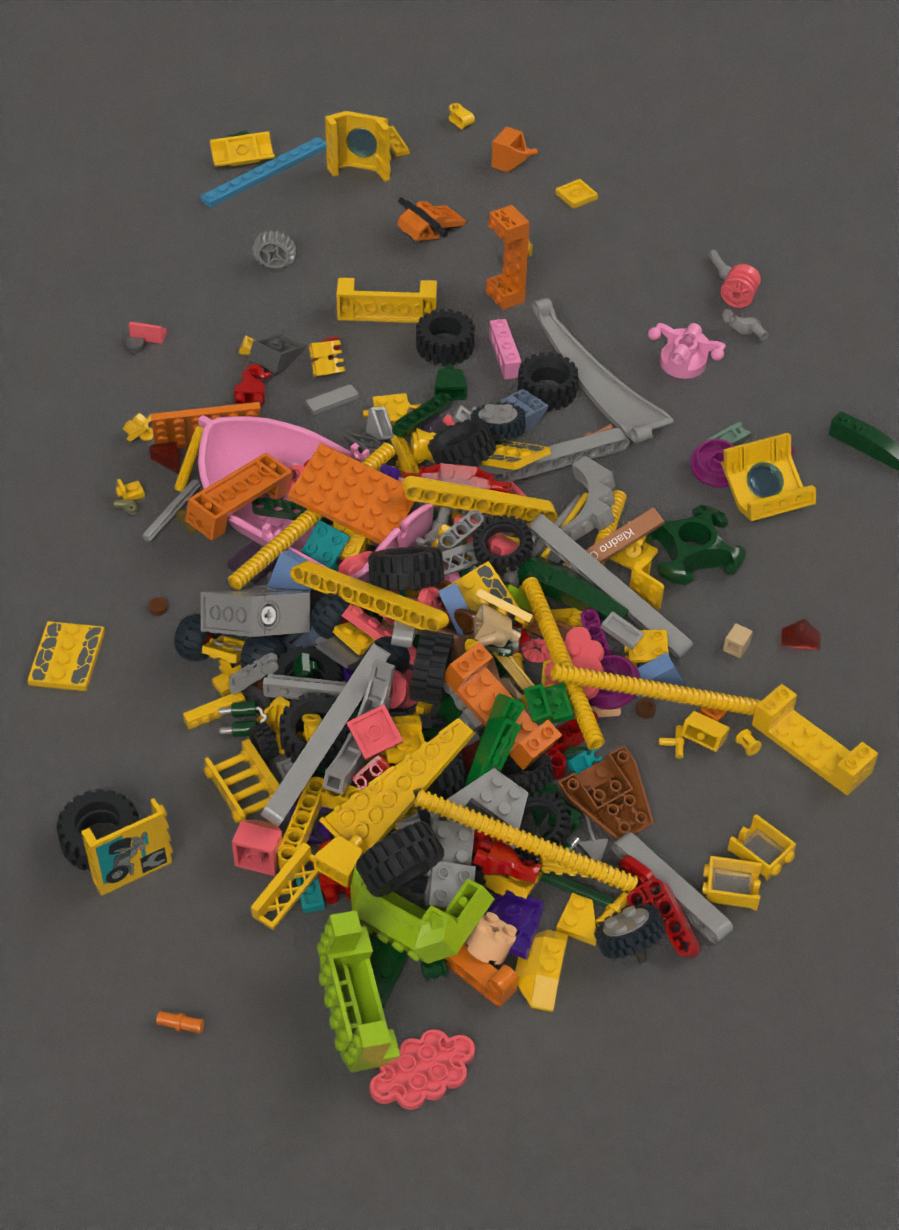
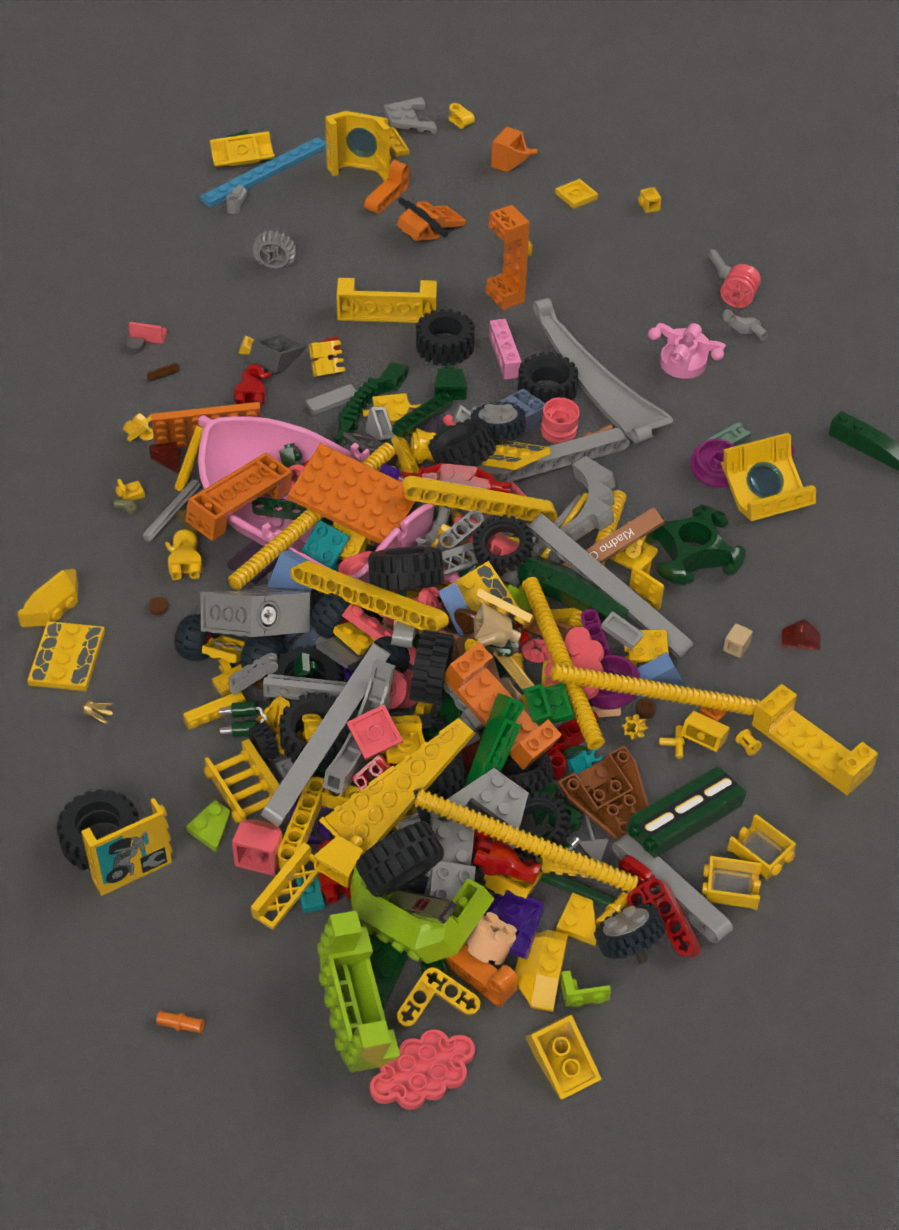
none -> yellow wedge [17,569,78,627]
none -> pearl gold piece [82,700,113,724]
none -> reddish brown axle [146,363,180,381]
none -> yellow hips [165,529,203,580]
none -> lime wing [186,800,231,852]
none -> light grey piece [226,185,247,214]
none -> brick [279,443,304,468]
none -> dark green piece [334,361,409,447]
none -> orange beam [364,160,409,214]
none -> light grey wing [383,97,437,134]
none -> tile [388,889,457,924]
none -> yellow beam [397,968,480,1027]
none -> yellow slope [525,1015,602,1100]
none -> coral wheel [541,397,580,444]
none -> lime bracket [560,971,611,1007]
none -> yellow gear [622,714,648,740]
none -> dark green brick [626,766,747,859]
none -> yellow brick [638,187,661,213]

